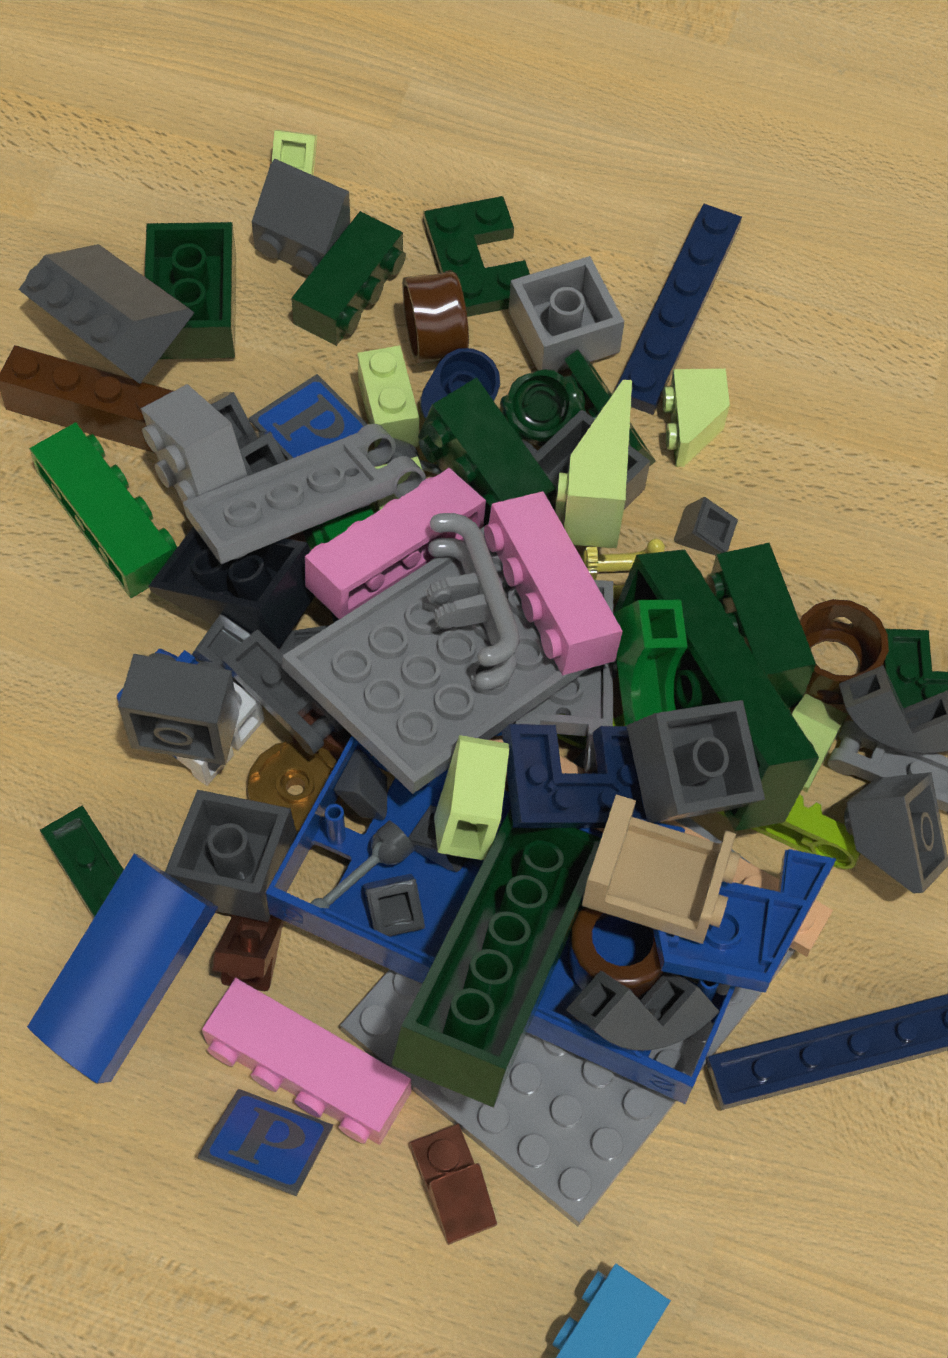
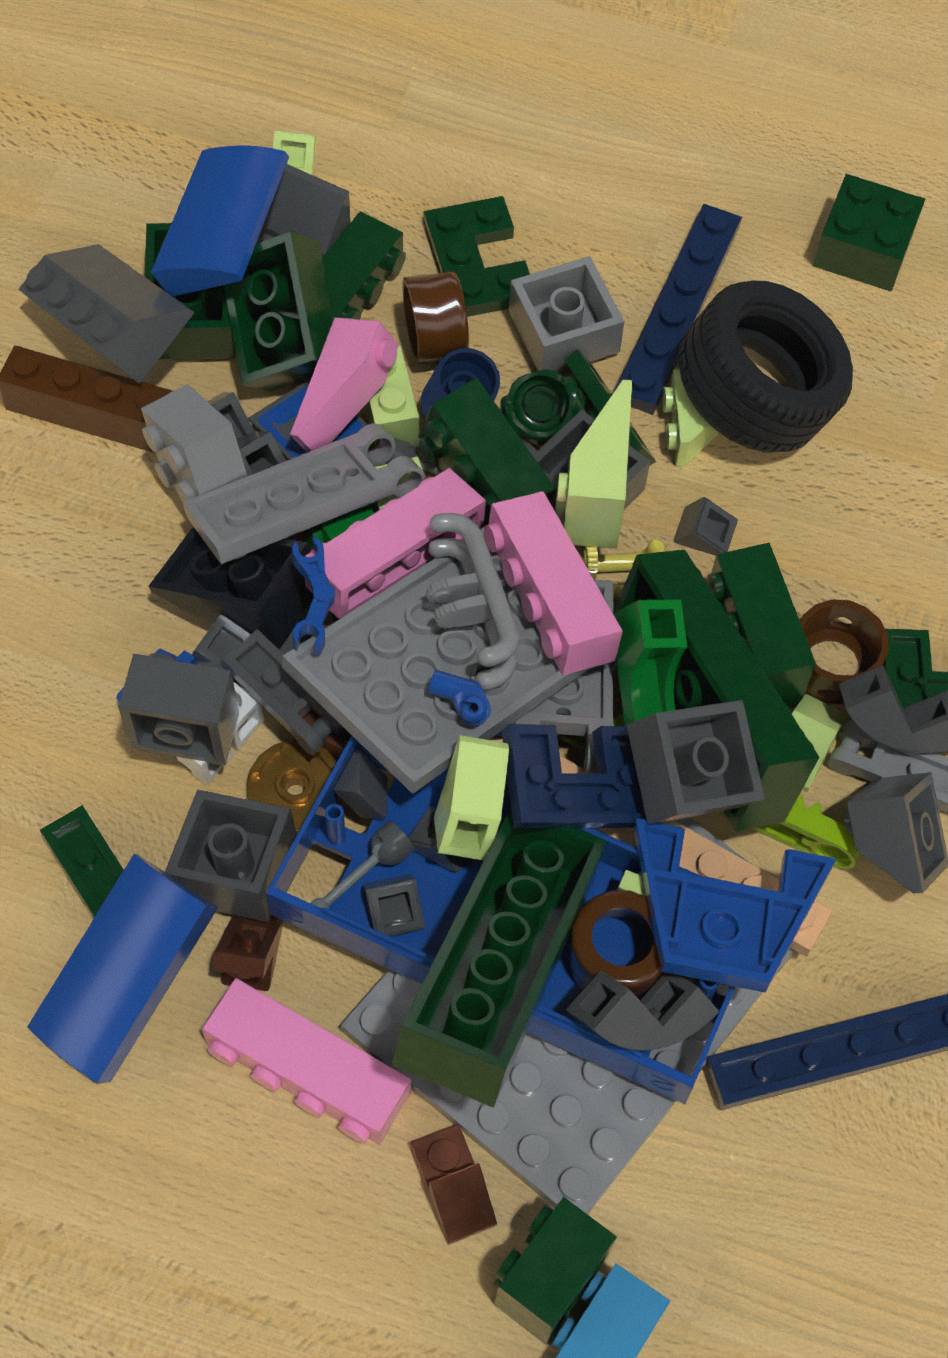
green brick [29,422,177,598] -> none
piece [198,1089,333,1196] -> none
tan panel [582,794,741,944] -> none
none -> blue slope [151,145,289,297]
none -> dark green brick [224,231,334,391]
none -> bright pink slope [290,318,399,453]
none -> blue piece [292,537,335,656]
none -> blue arm [428,669,491,726]
none -> dark green brick [493,1197,617,1345]
none -> black tyre [678,280,853,452]
none -> dark green brick [813,174,925,292]

